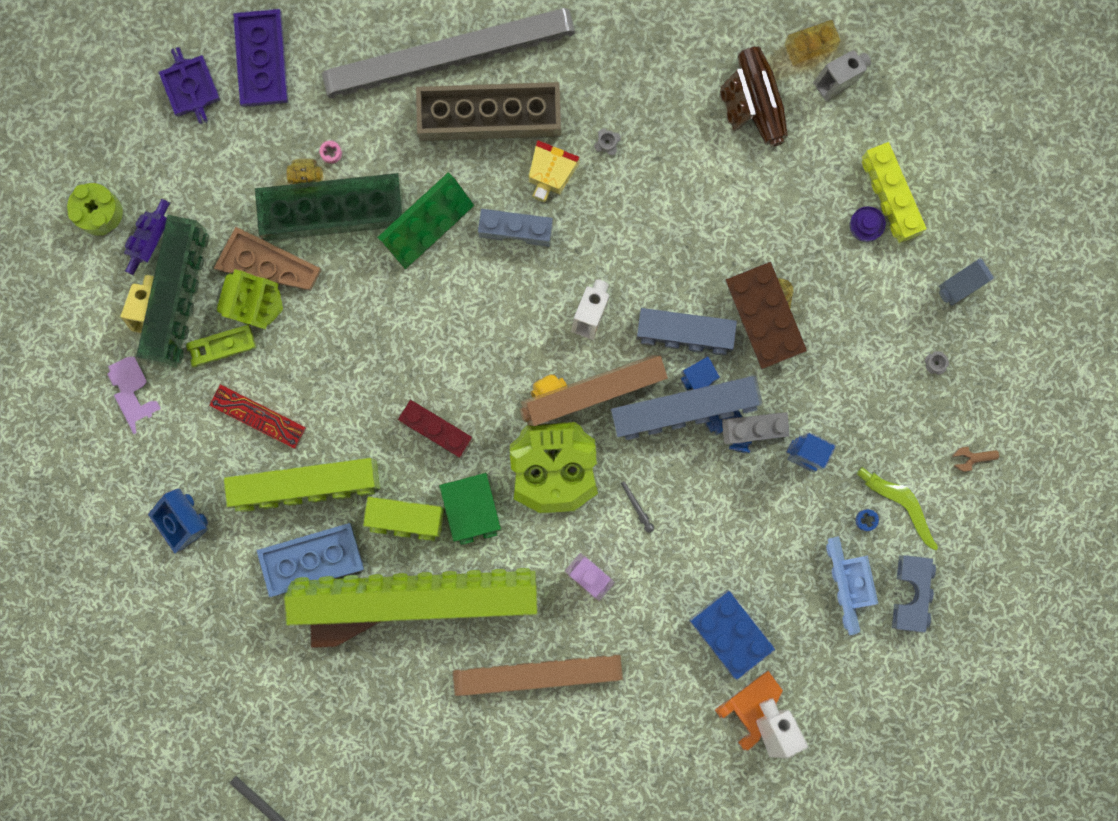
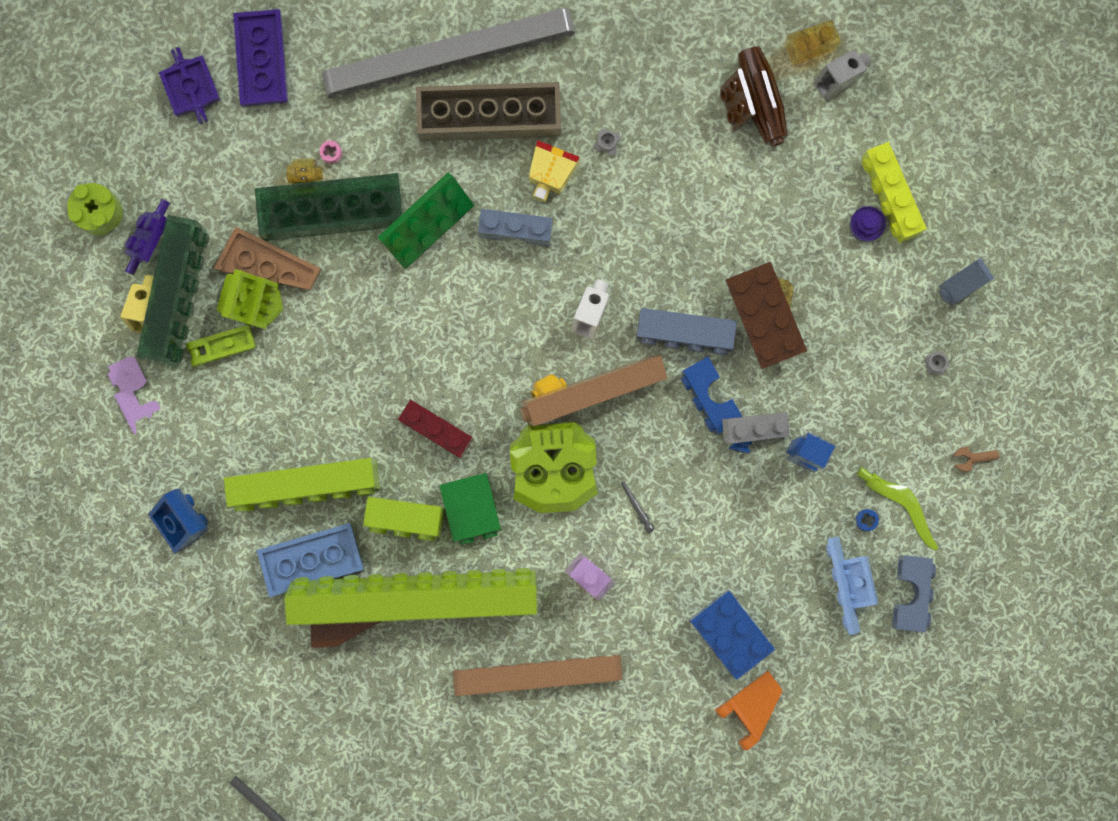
red tile [209,384,306,449] -> none
sand blue brick [611,375,763,440] -> none
white torso [757,698,808,758] -> none

